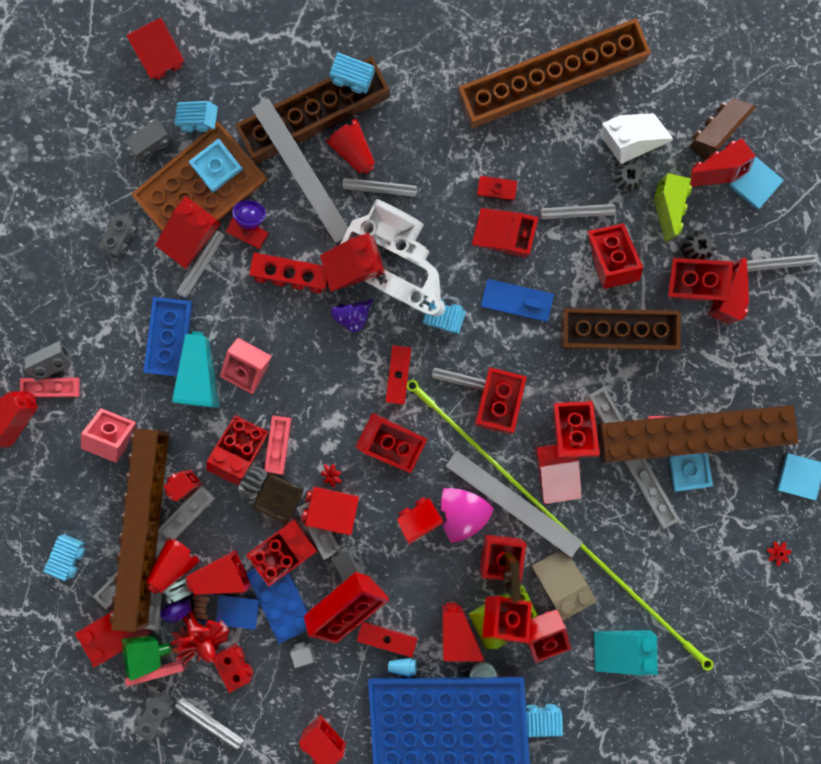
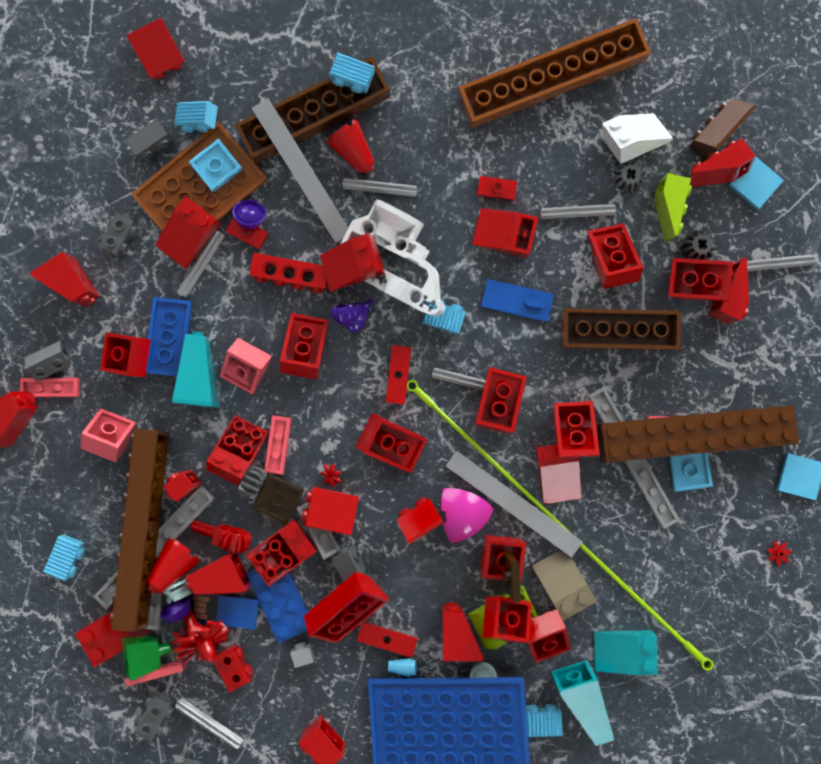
none -> red slope [30,252,100,306]
none -> red brick [100,332,151,377]
none -> red gear [190,520,251,554]
none -> red slope [279,313,329,379]
none -> slope [551,660,614,746]

